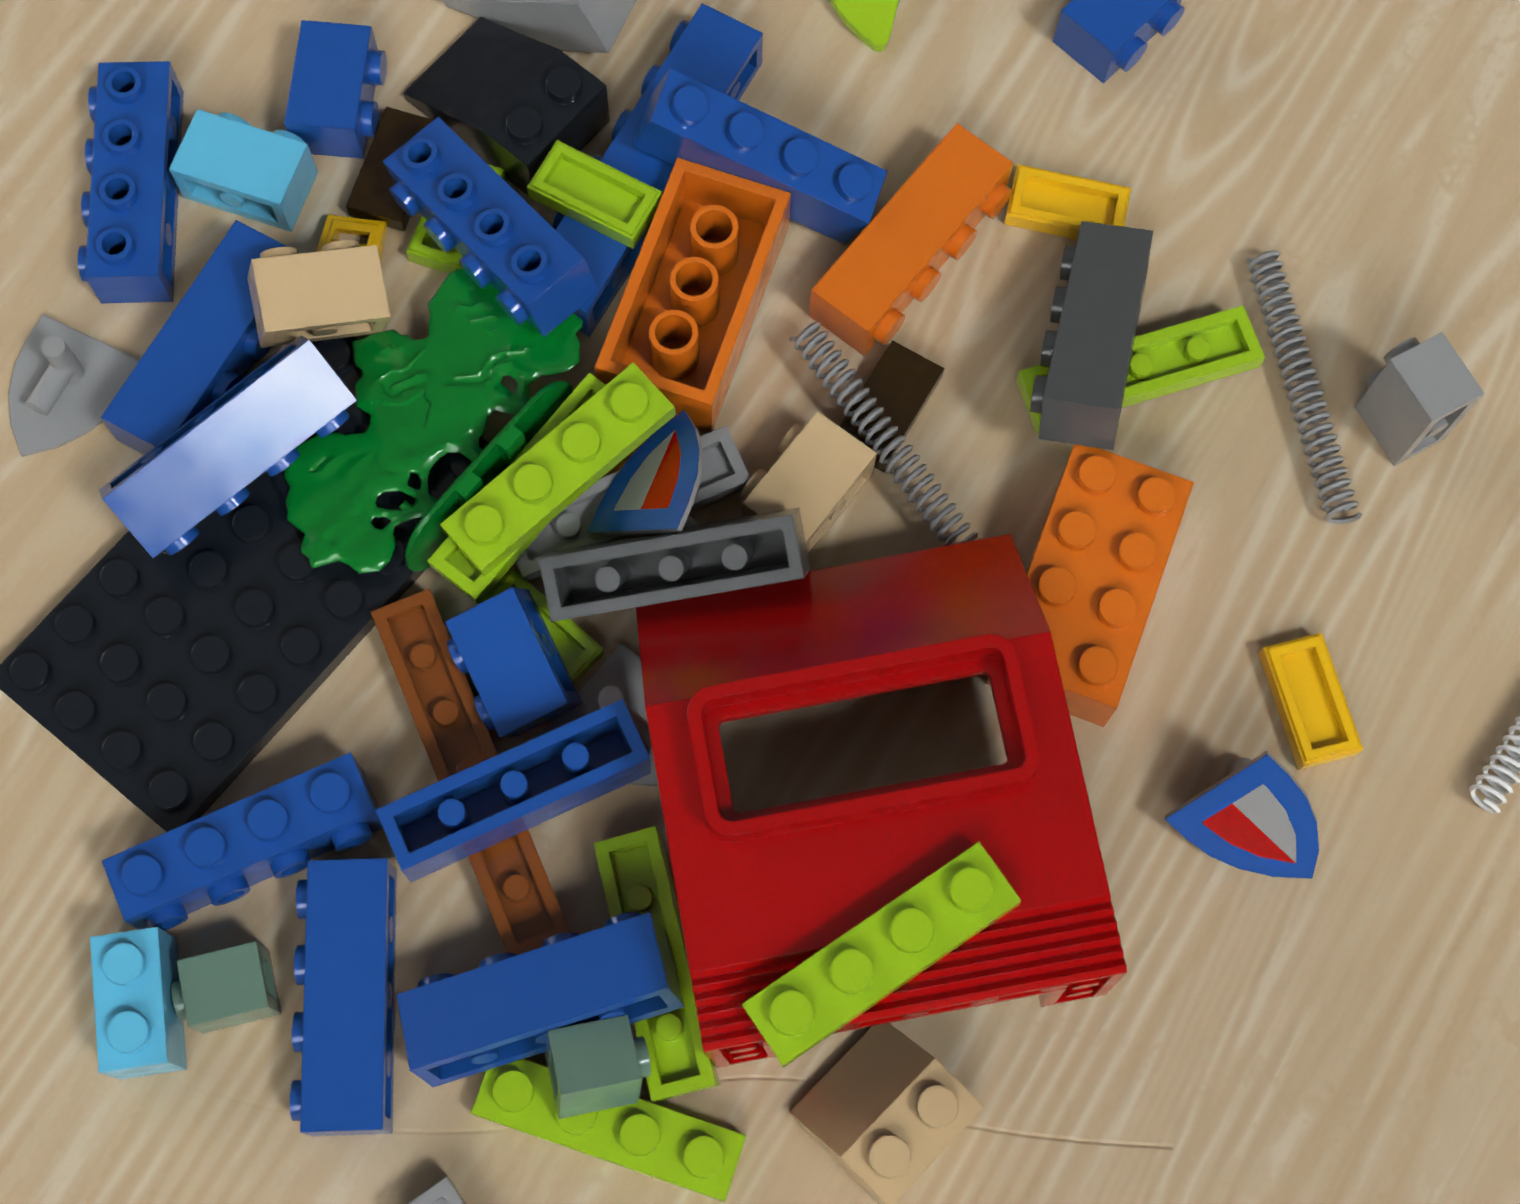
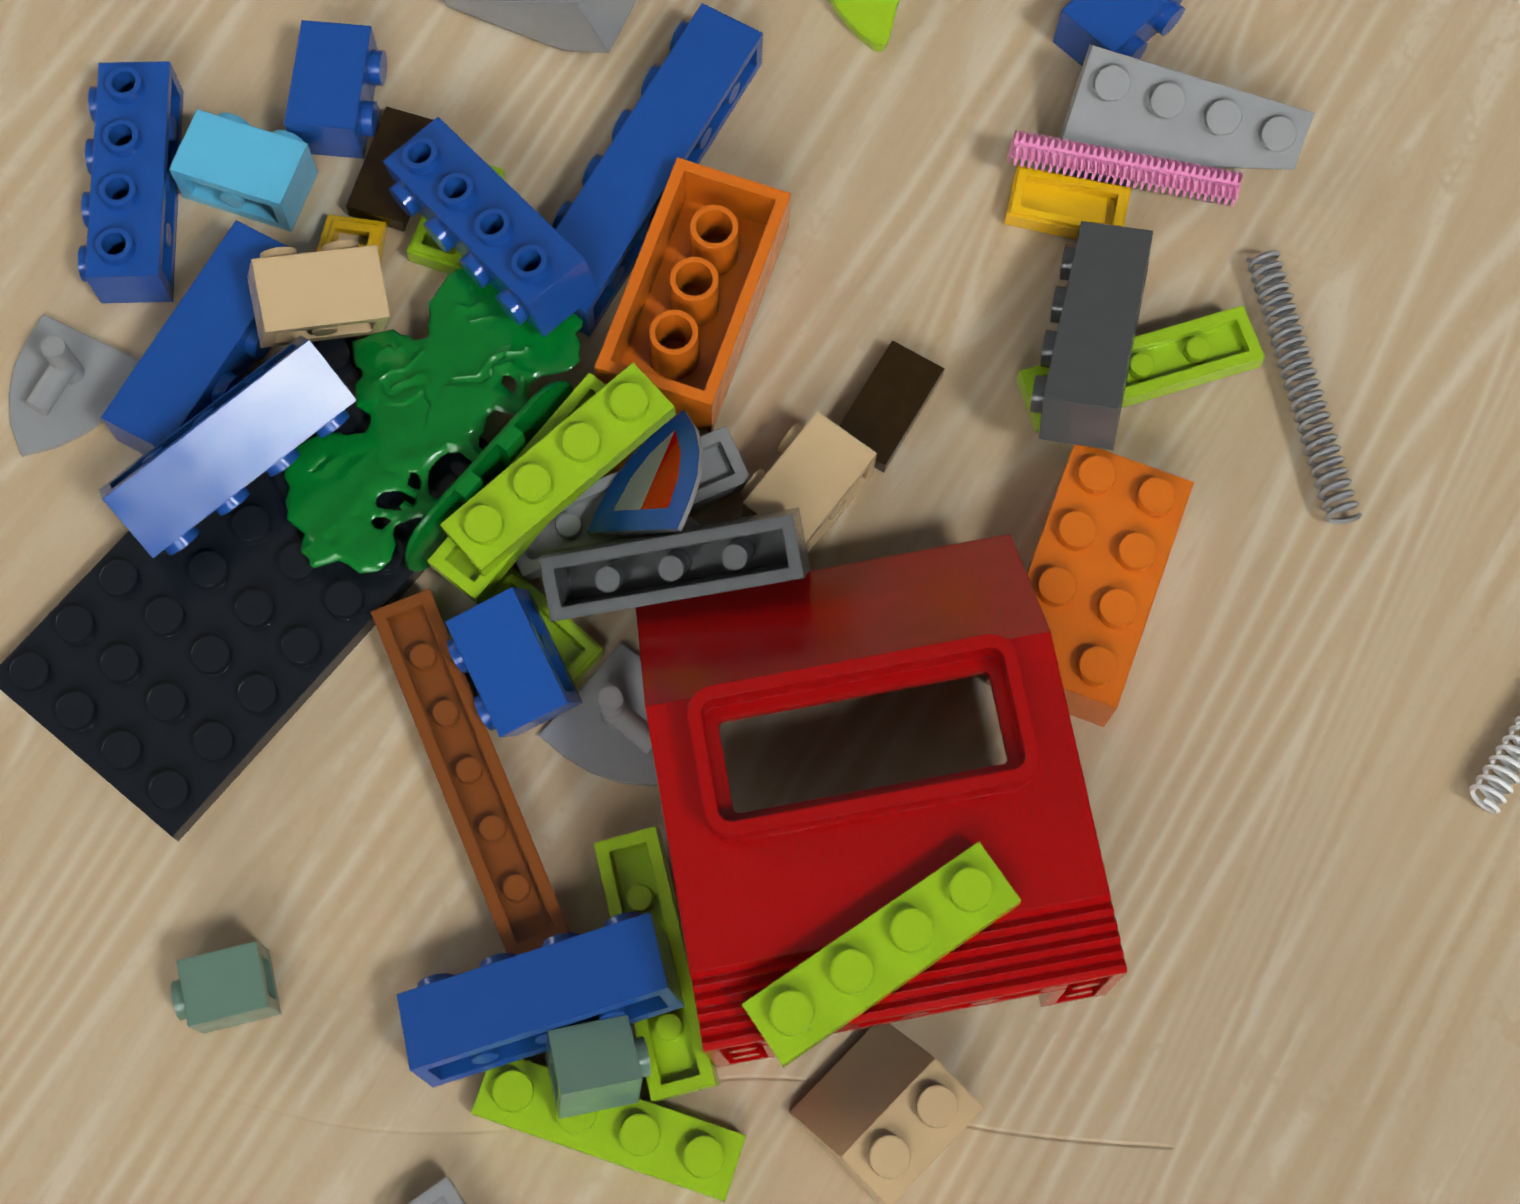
medium azure brick [90,927,187,1080] -> none
blue brick [102,752,383,931] -> none
blue brick [290,858,397,1137] -> none
blue brick [375,699,651,882] -> none
black slope [403,17,610,195] -> none
lime tile [527,140,662,249] -> none
blue brick [632,68,887,244] -> none
light grey piece [790,322,978,546] -> none
orange brick [809,123,1014,357] -> none
shield [1165,751,1319,879] -> none
yellow tile [1258,633,1363,770] -> none
light grey brick [1355,332,1484,466] -> none
none -> bright pink axle [1007,129,1243,207]
none -> light grey wing [1059,44,1314,170]

